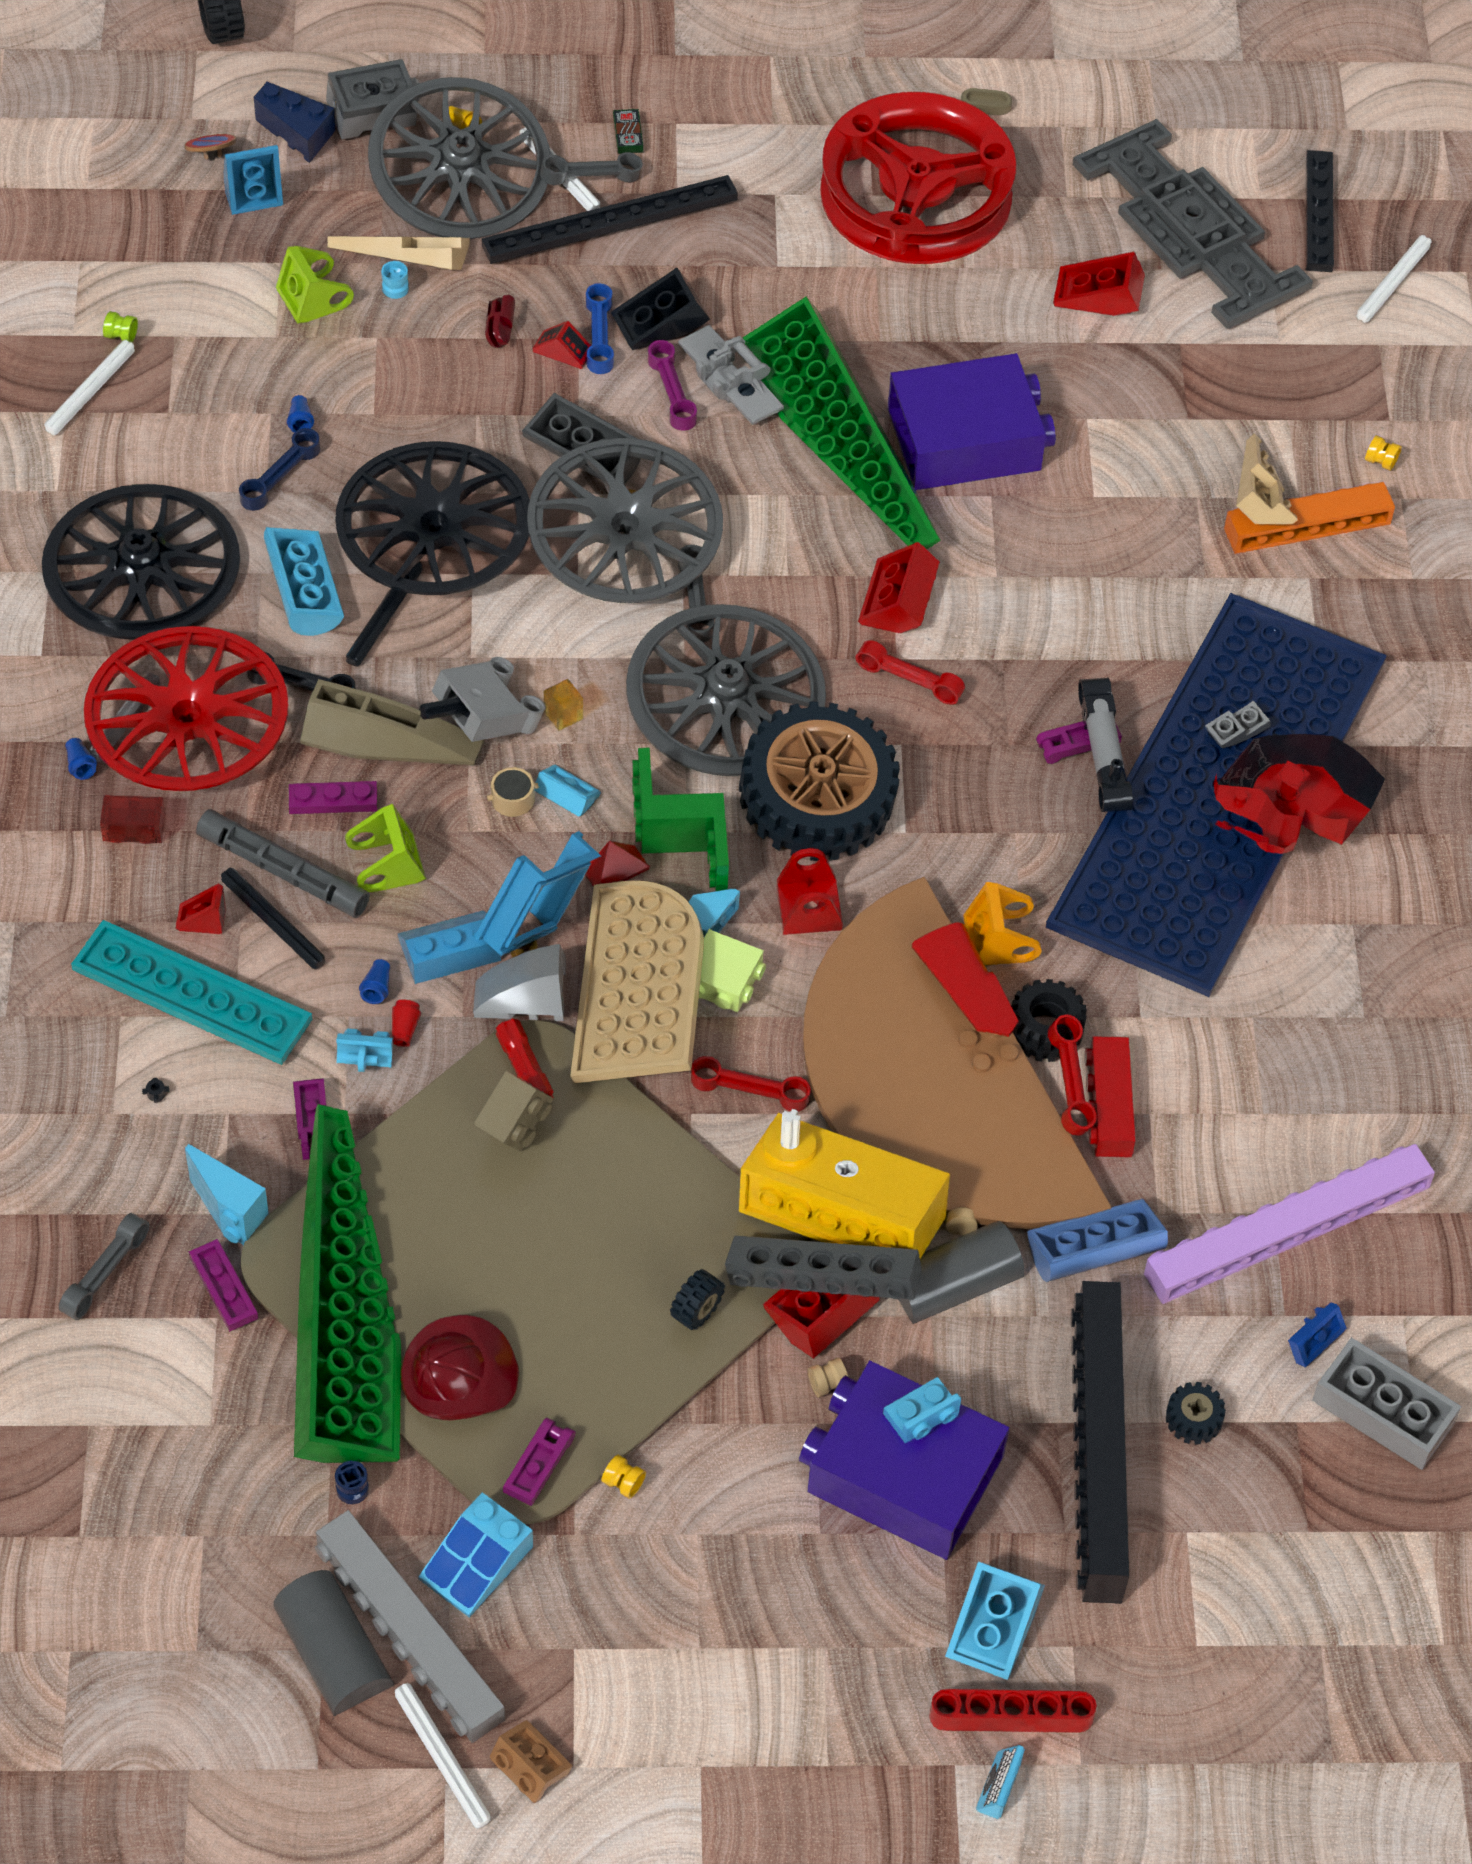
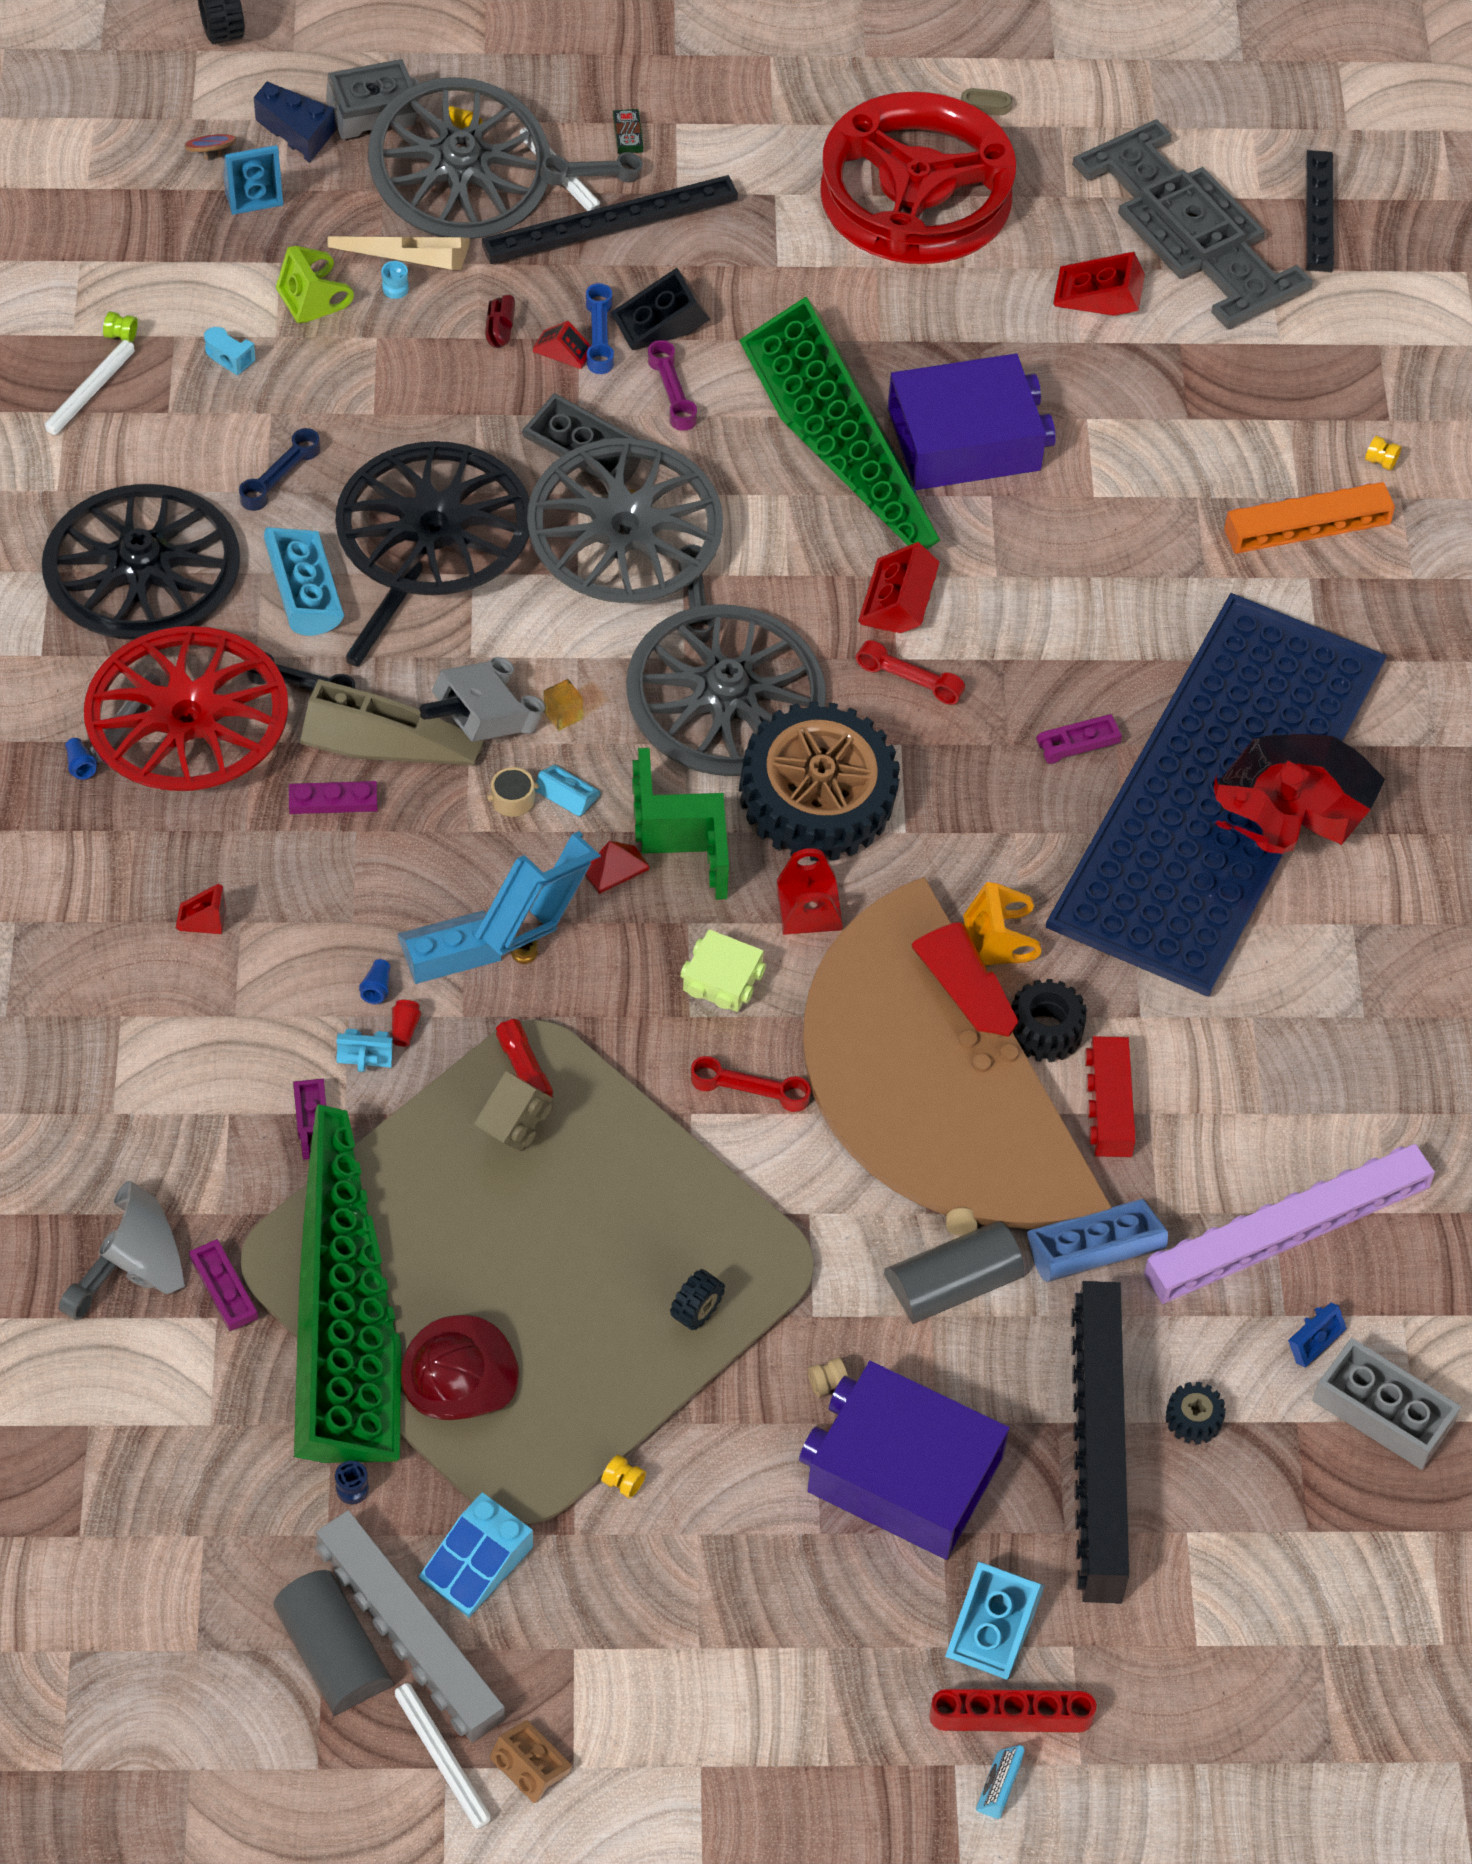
teal plate [71,920,313,1065] -> none
clear red brick [100,795,165,844] -> none
black piece [142,1078,169,1103] -> none
medium azure slope [185,1144,269,1245] -> none
dark grey piece [196,809,370,918] -> none
black axle [221,867,326,969] -> none
blue cone [287,395,314,433] -> none
lime hose [345,804,426,892] -> none
light grey wedge [473,944,566,1021] -> none
magenta plate [503,1417,576,1506] -> none
tan plate [570,880,704,1083] -> none
light grey piece [678,325,784,425] -> none
medium azure slope [688,889,740,937] -> none
dark grey brick [725,1236,922,1300] -> none
yellow piece [739,1109,950,1259] -> none
red slope [763,1289,880,1359] -> none
medium azure bracket [883,1377,961,1443] -> none
red piece [1048,1015,1097,1136] -> none
black piece [1078,677,1133,812] -> none
light grey slope [1205,701,1271,748] -> none
tan wedge [1236,433,1298,524] -> none
white axle [1356,235,1432,323] -> none
none -> light grey panel [99,1180,185,1294]
none -> medium azure leg [204,327,256,376]

